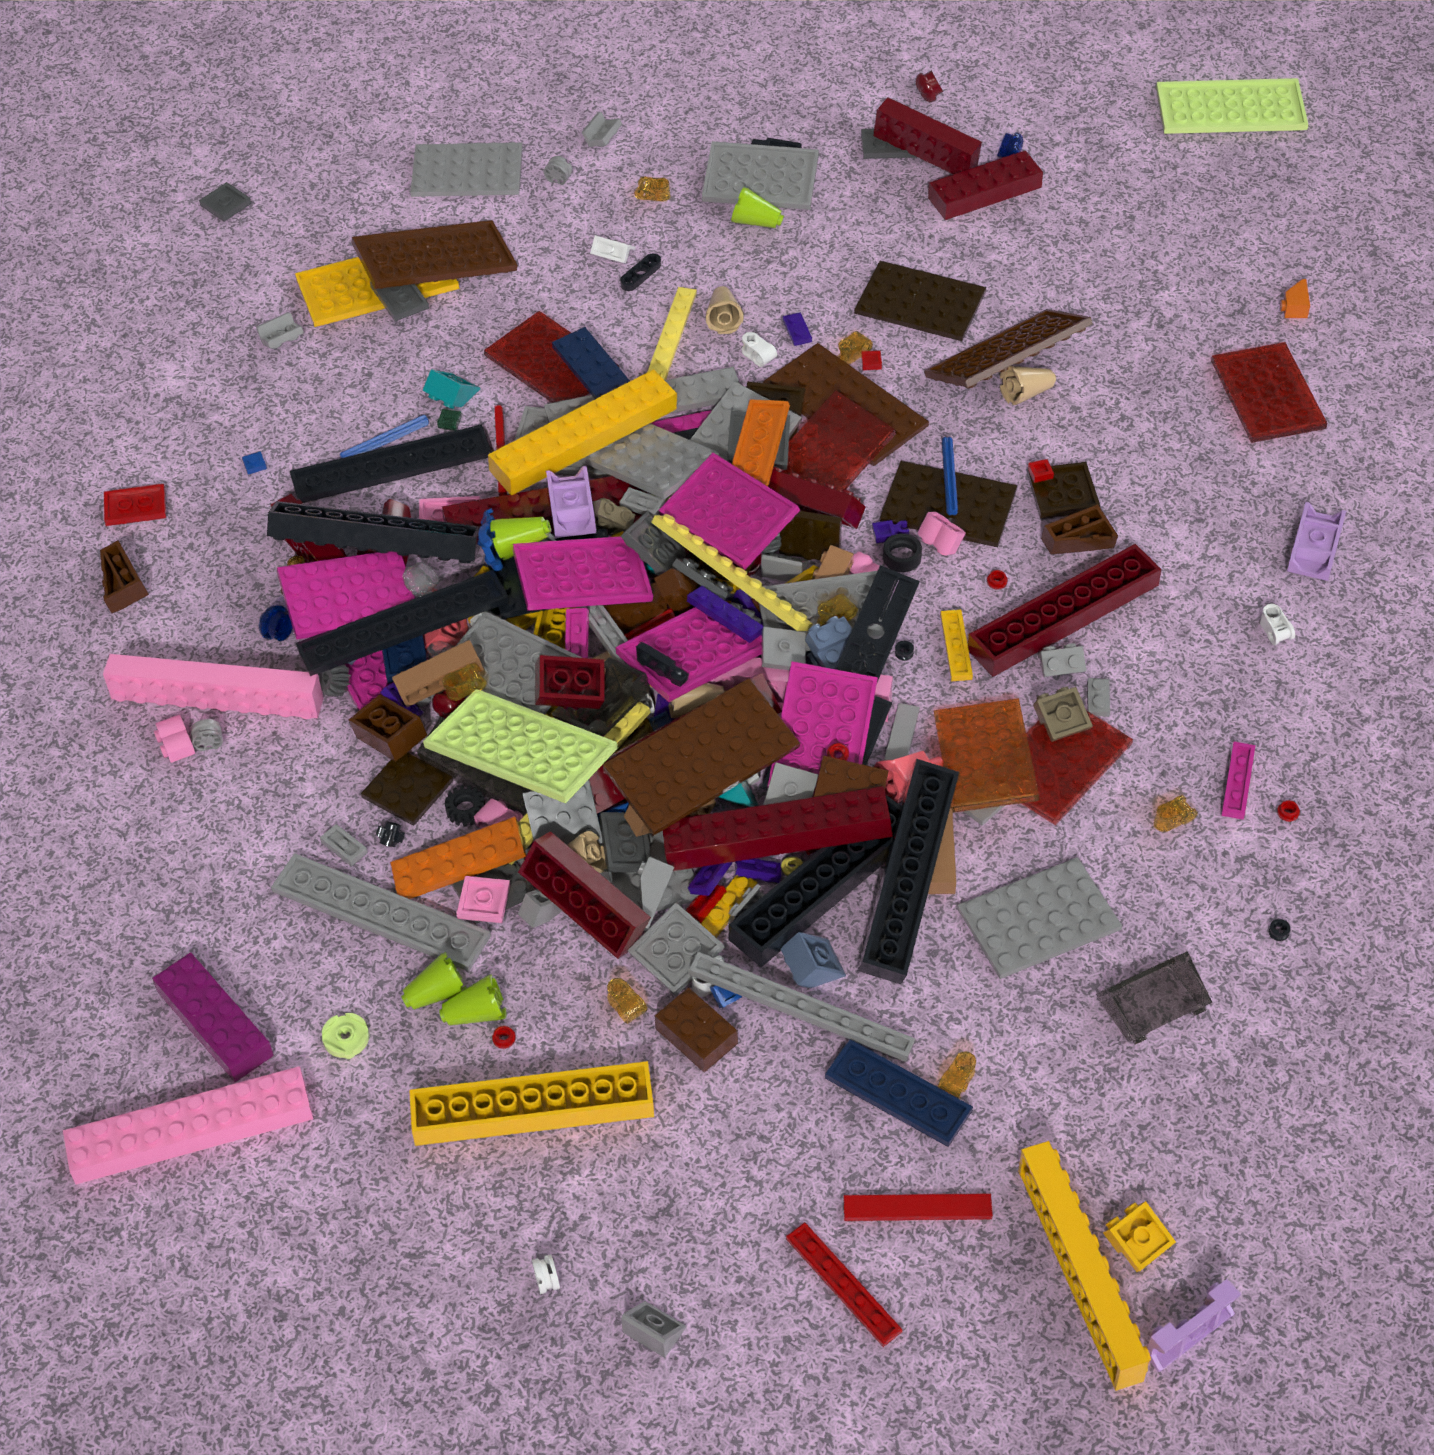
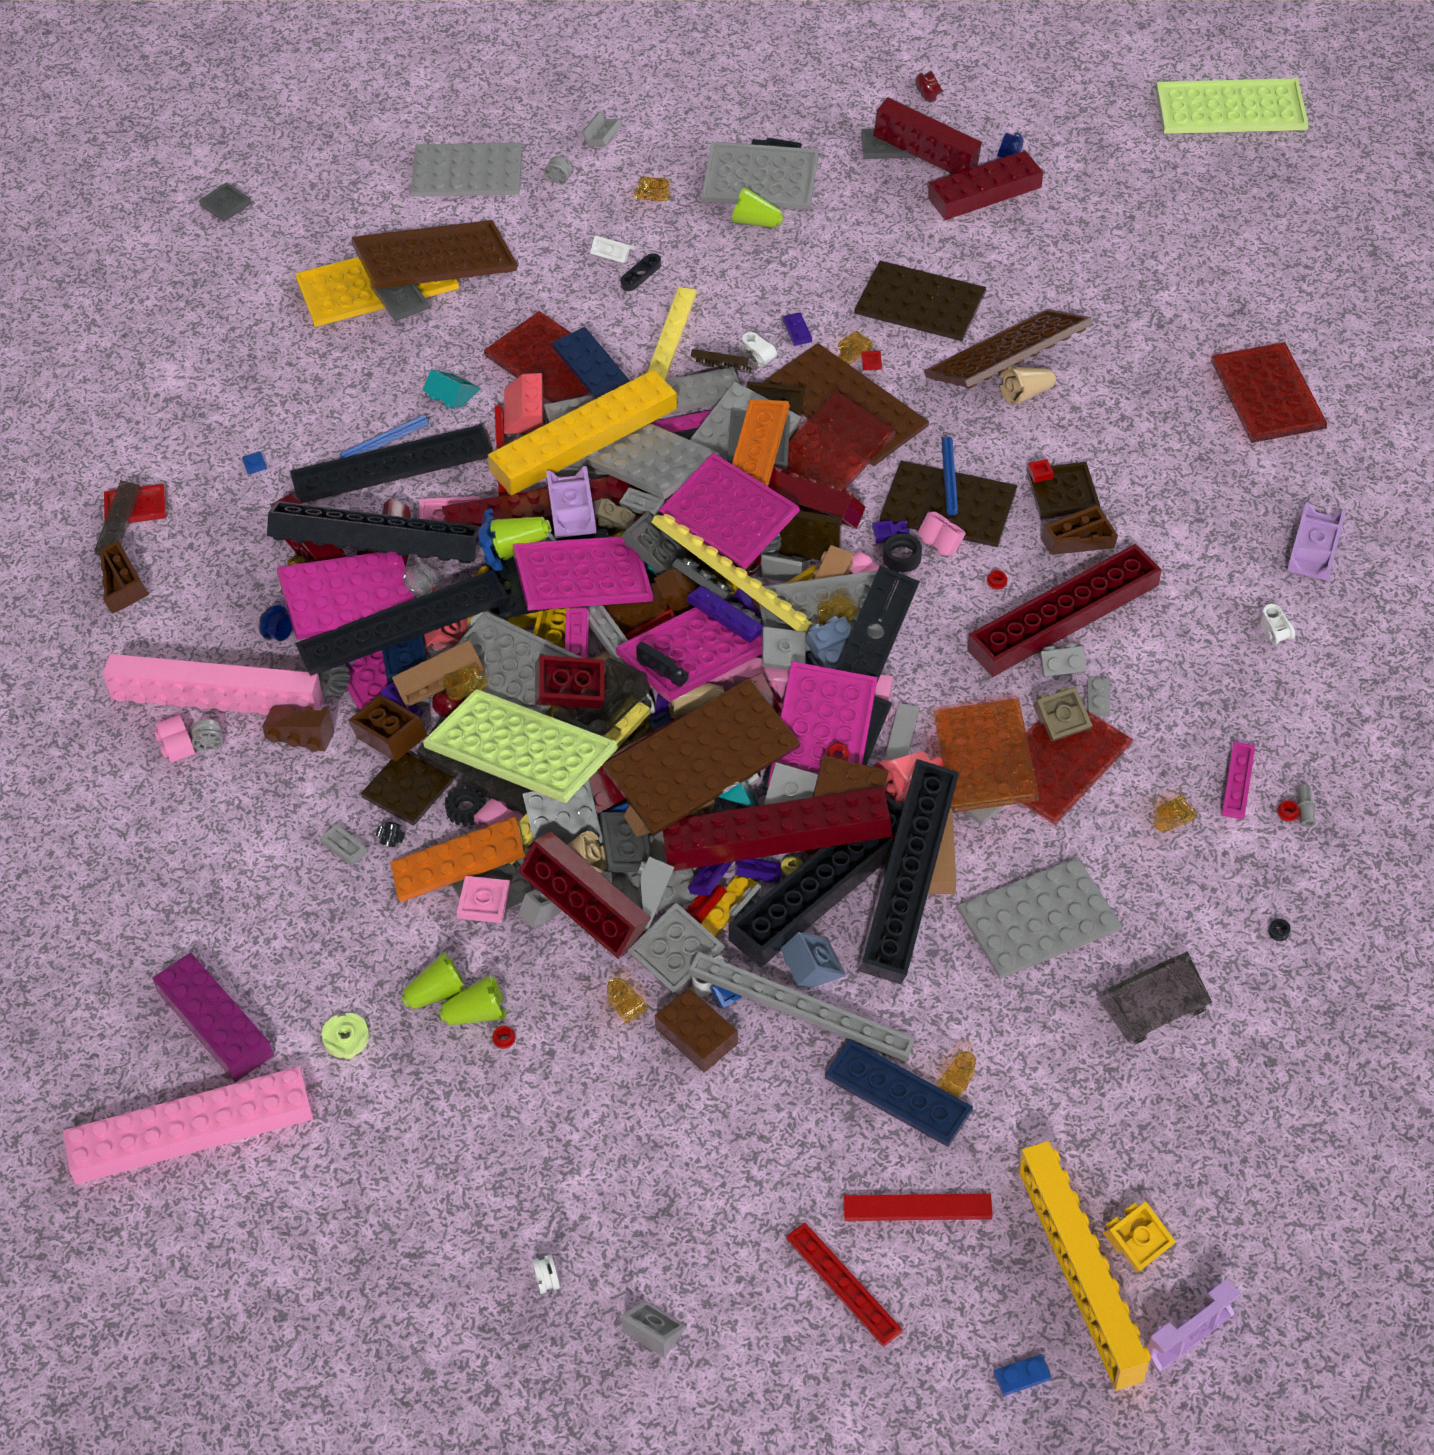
light grey bracket [256,312,304,349] -> none
light grey plate [271,853,491,971] -> none
yellow brick [409,1061,654,1146] -> none
clear green plate [437,409,462,431] -> none
tan cone [705,286,743,334] -> none
black bush [895,640,914,661] -> none
yellow plate [940,609,973,682] -> none
orange slope [1280,279,1310,318] -> none
none -> clear smoke plate [94,480,141,555]
none -> reddish brown wedge [262,707,334,752]
none -> coral slope [504,373,544,434]
none -> dark brown plate [690,349,758,374]
none -> blue plate [993,1354,1051,1397]
none -> light grey axle [1298,784,1316,827]

